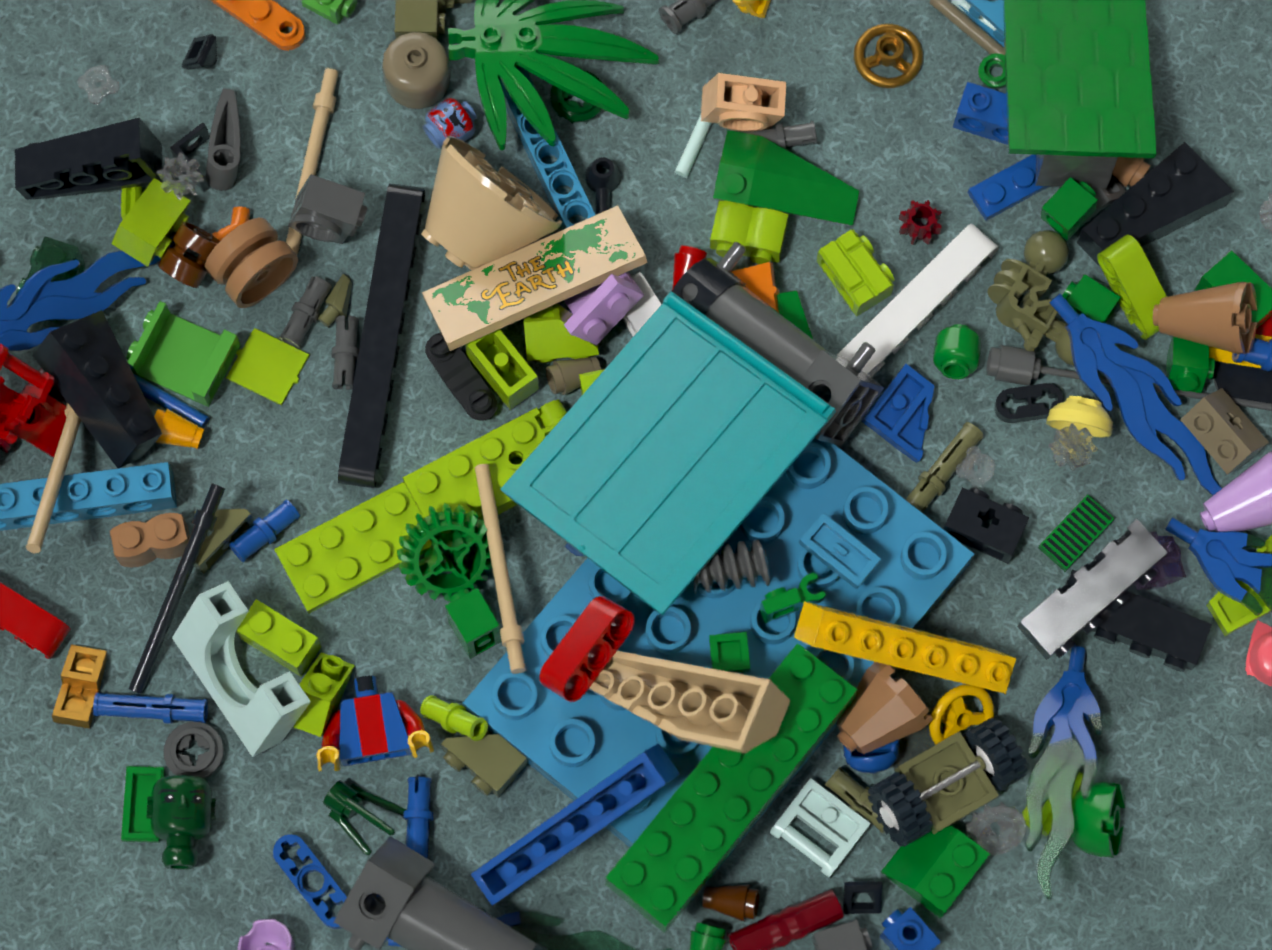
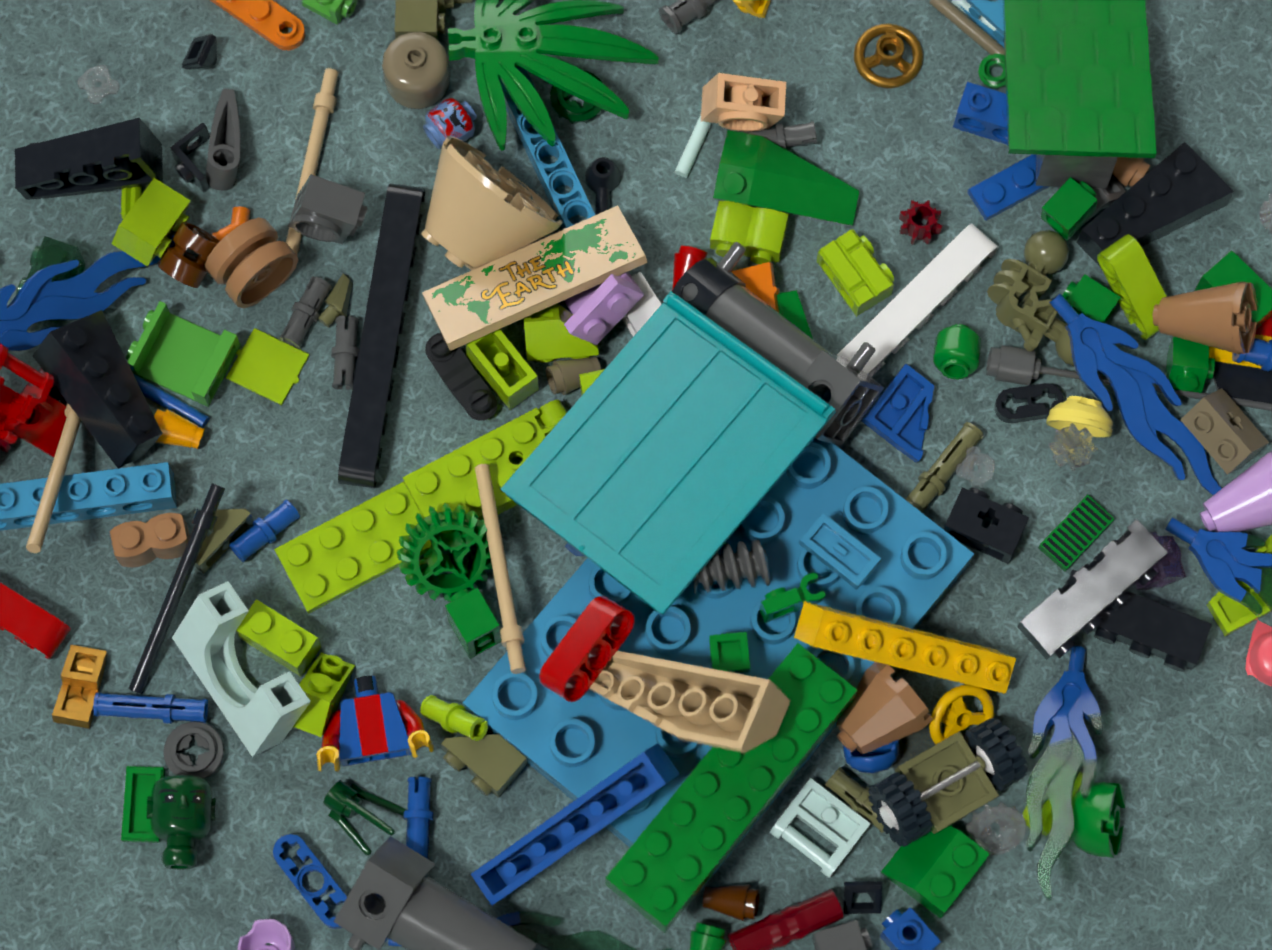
clear gear [157,152,204,200] -> none

